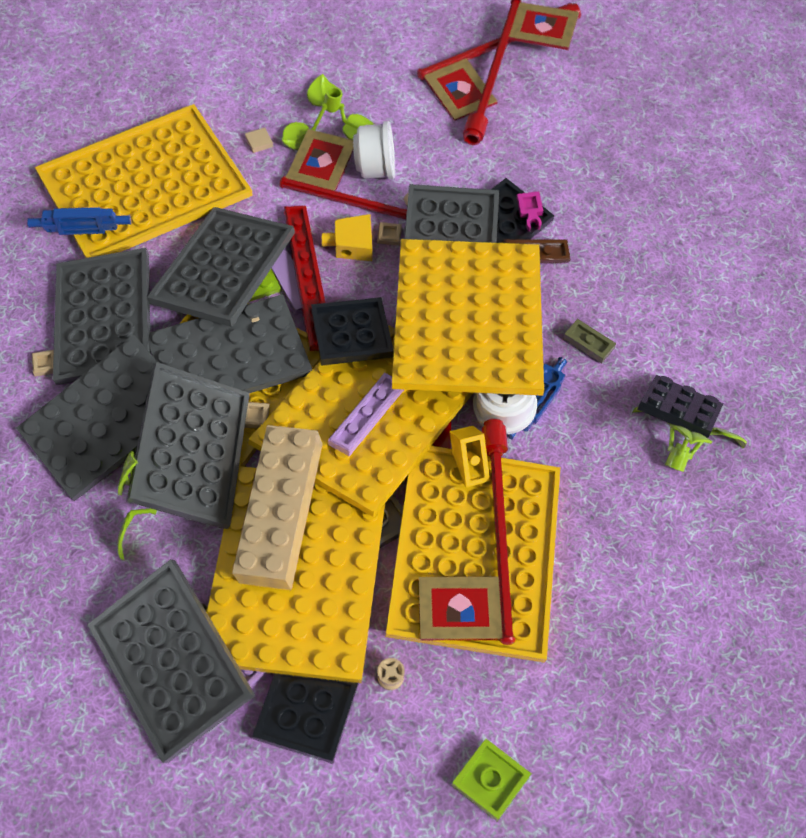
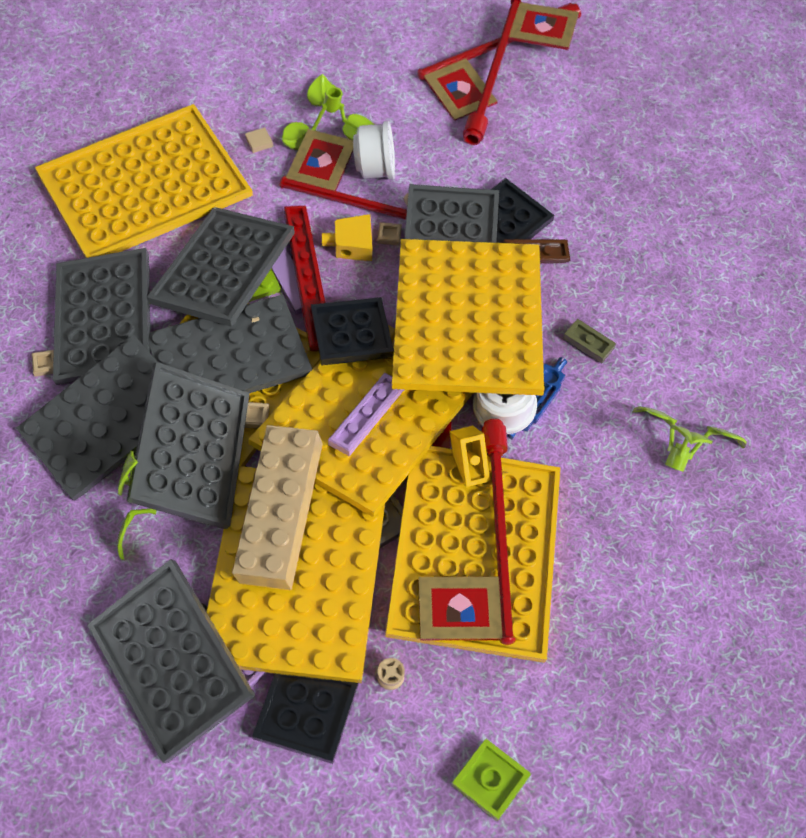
blue piece [27,207,131,235] -> none
dark pink plate [517,191,543,231] -> none
black plate [637,375,724,438] -> none

